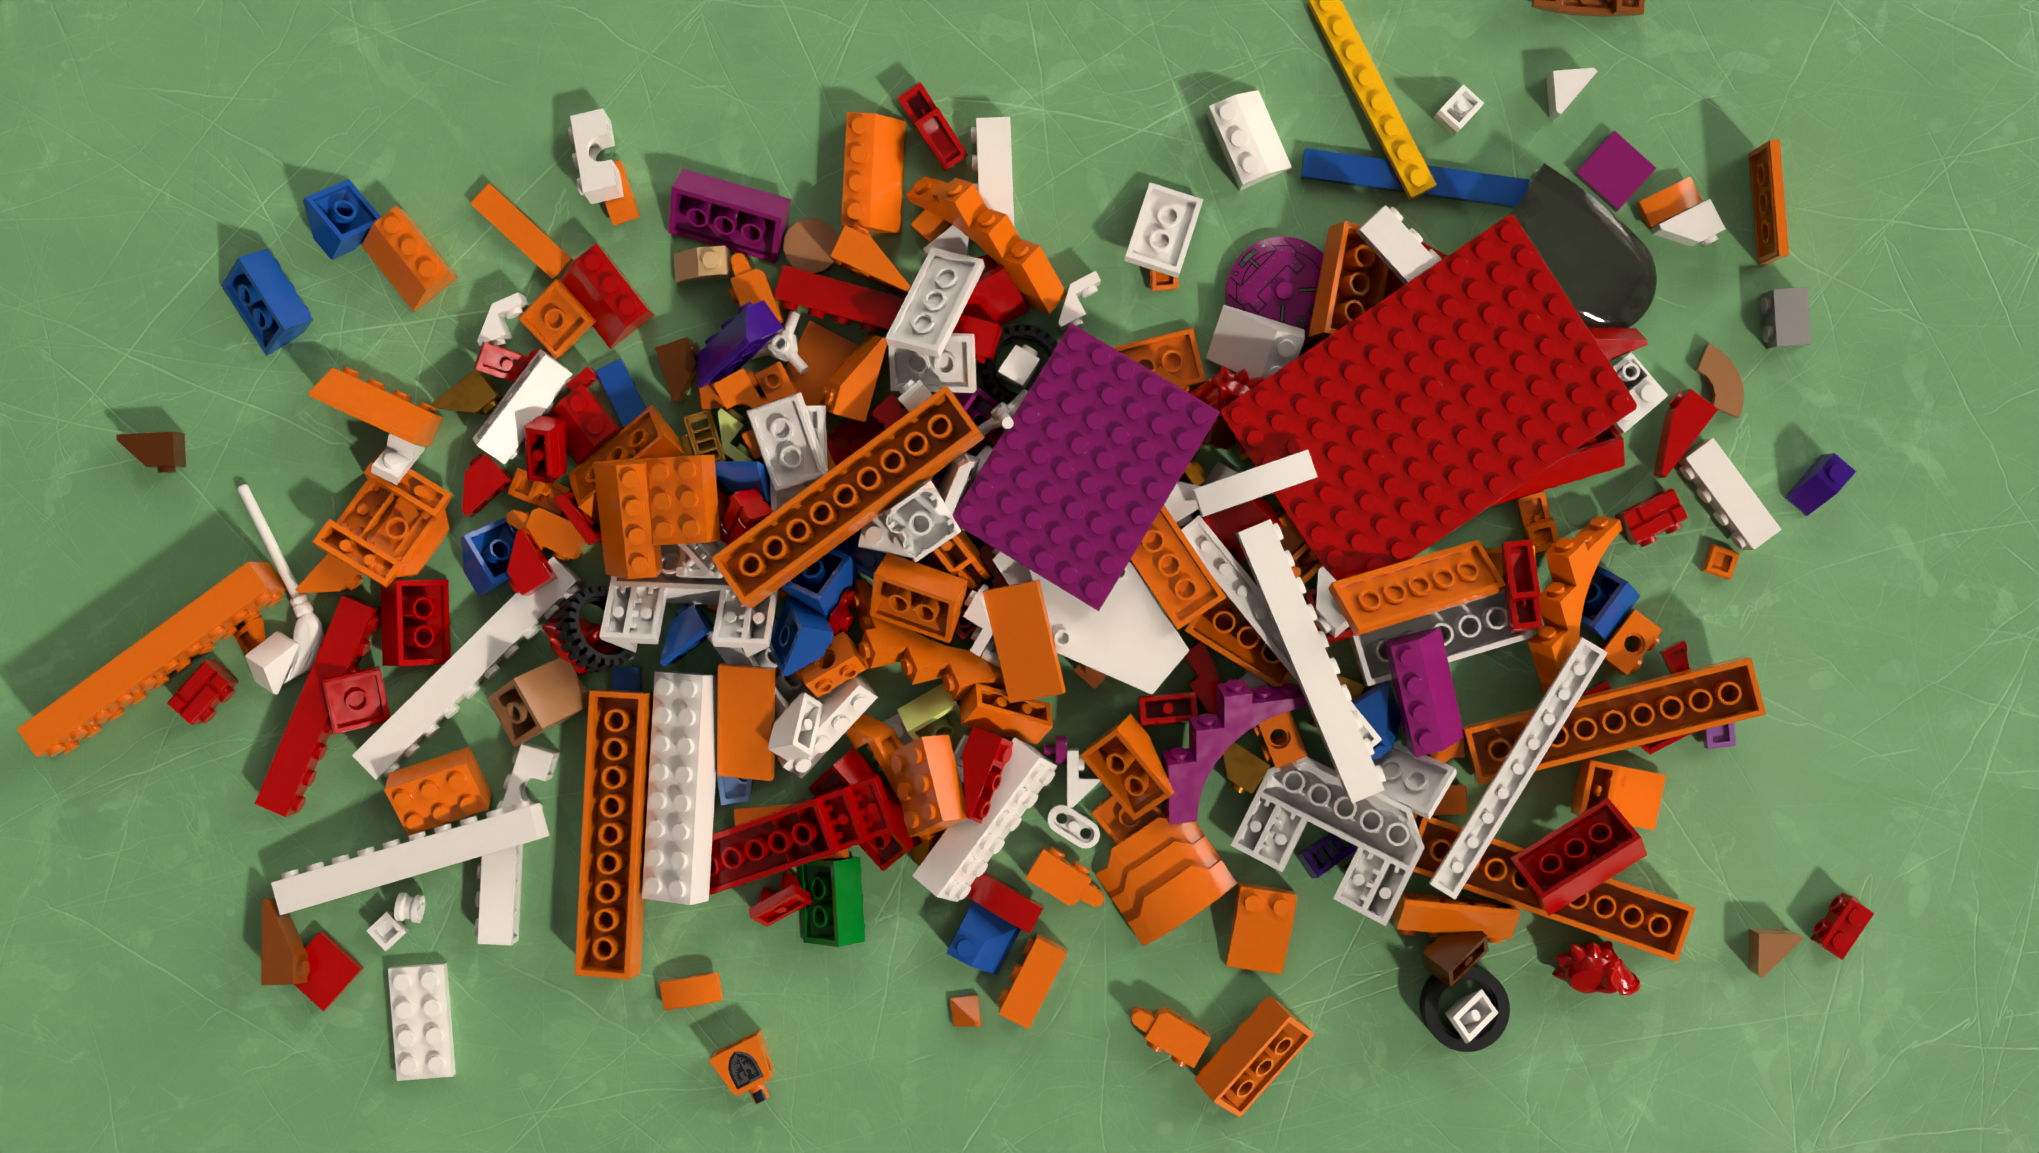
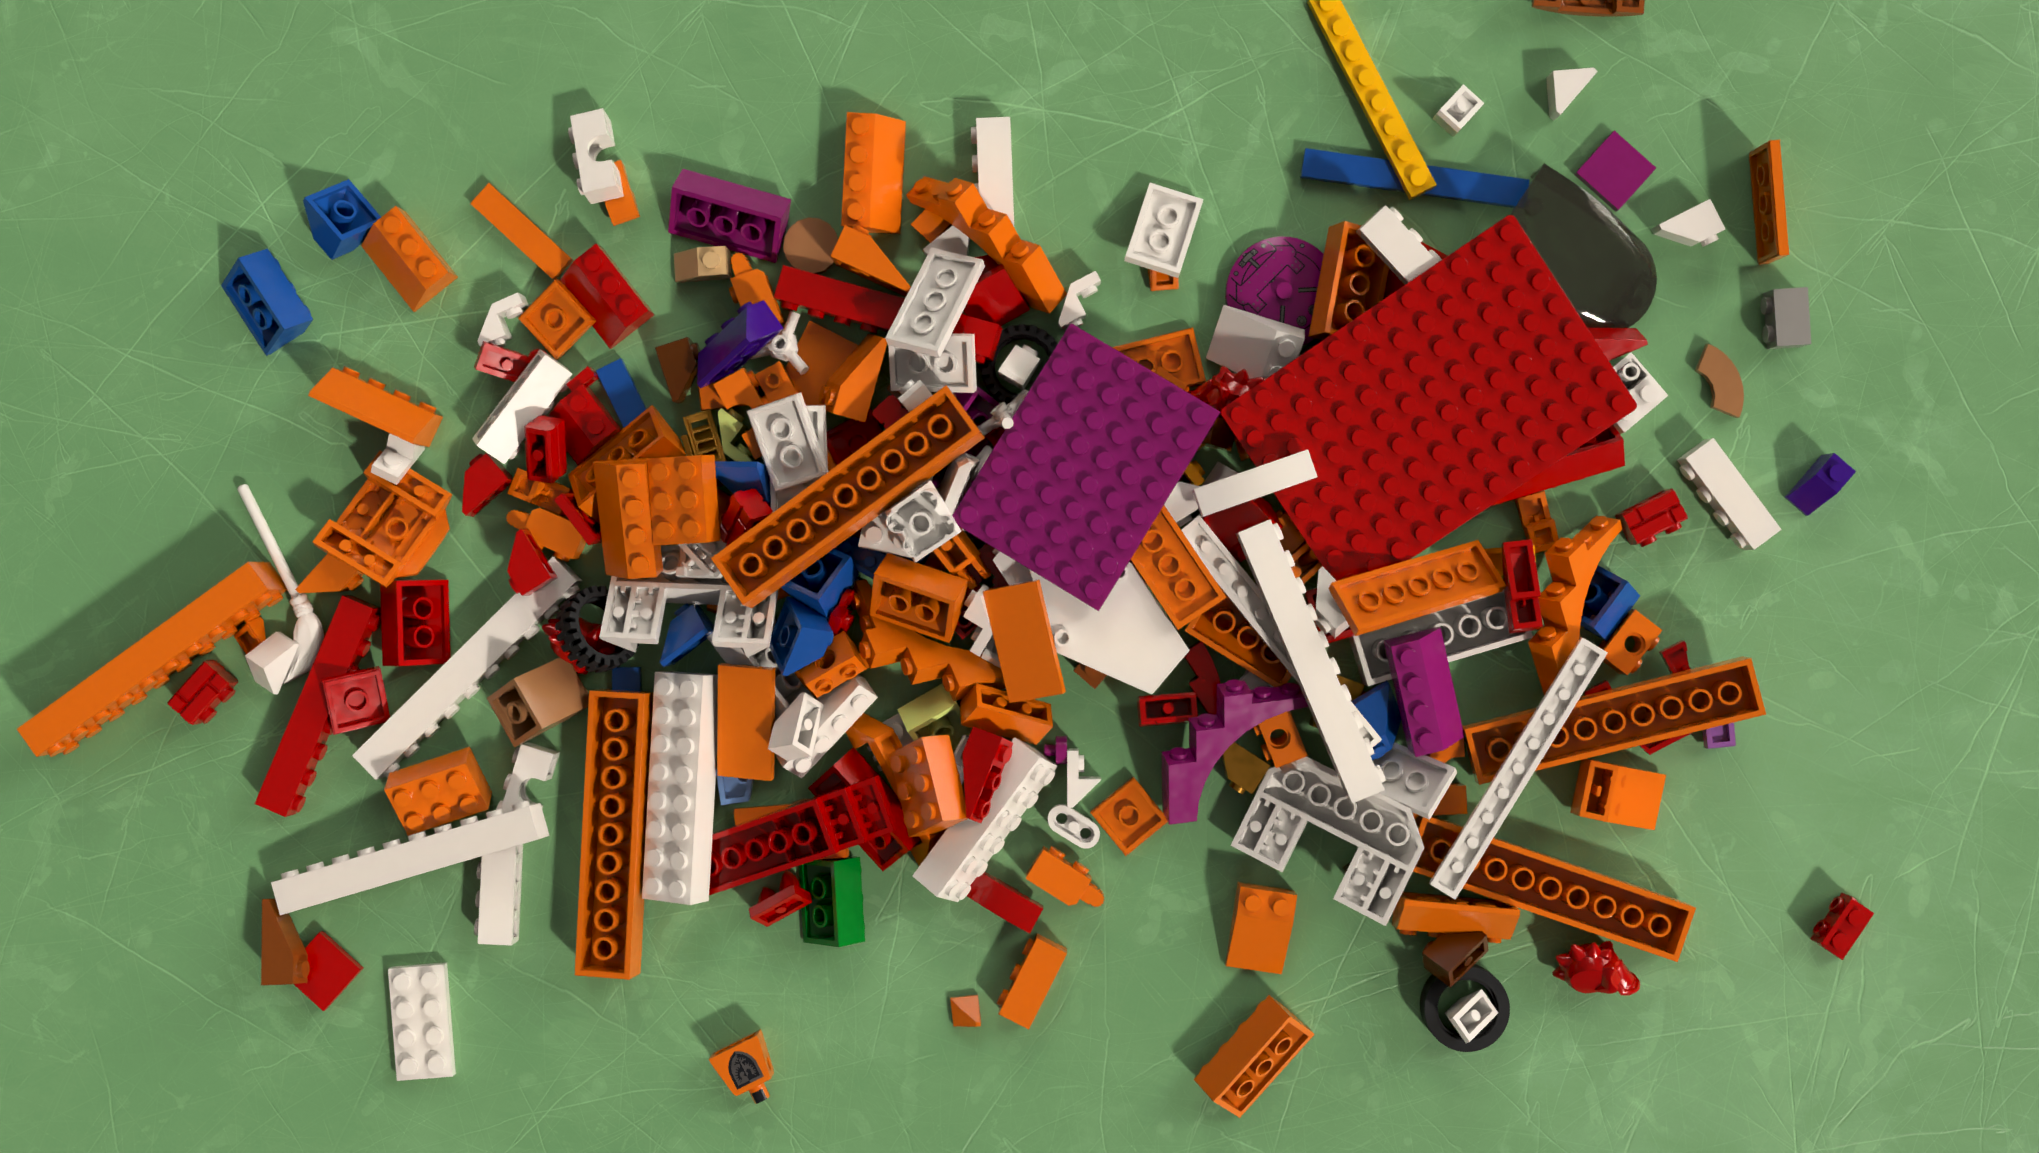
reddish brown slope [116,432,186,473] -> none
white plate [367,910,409,951] -> none
white wheel [394,892,426,923] -> none
pearl gold slope [432,370,503,415] -> none
blue slope [461,517,517,596] -> none
orange slope [659,972,723,1010] -> none
red slope [895,81,969,171] -> none
blue slope [946,901,1021,975] -> none
orange slope [1080,714,1174,821] -> none
orange slope [1096,817,1237,946] -> none
orange hinge [1130,1006,1211,1068] -> none
white slope [1206,90,1292,191] -> none
dark purple slope [1296,832,1358,879] -> none
red slope [1510,798,1647,916] -> none
orange slope [1636,177,1703,229] -> none
red slope [1653,389,1718,479] -> none
orange tile [1701,544,1740,580] -> none
medium nougat slope [1748,929,1803,978] -> none

